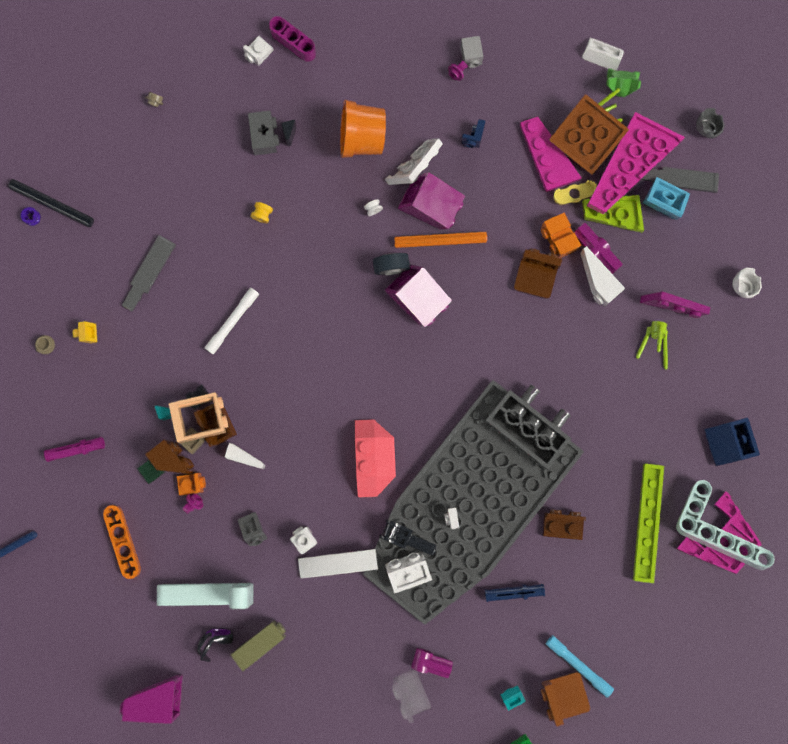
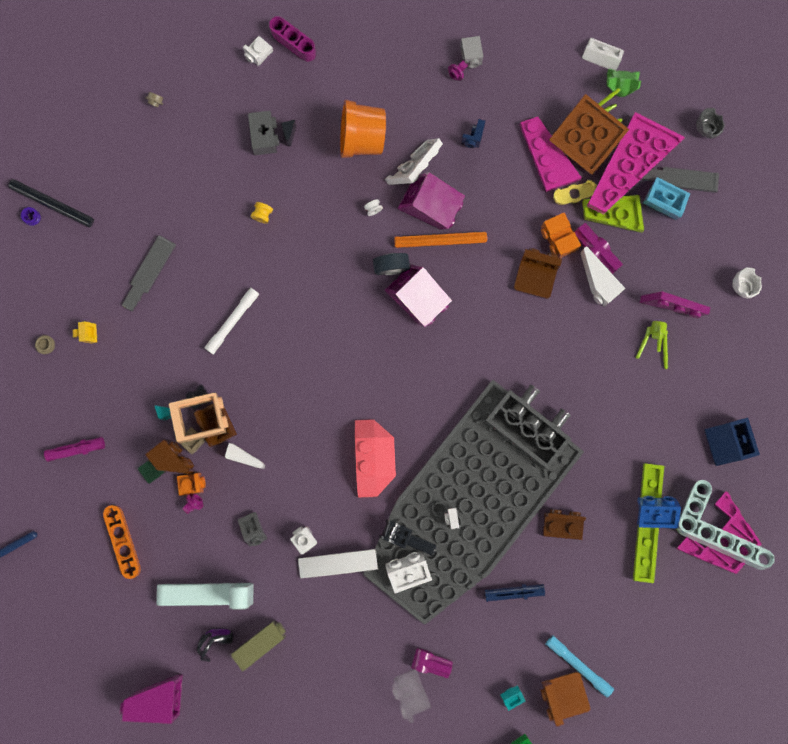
none -> blue bracket [637,496,681,528]

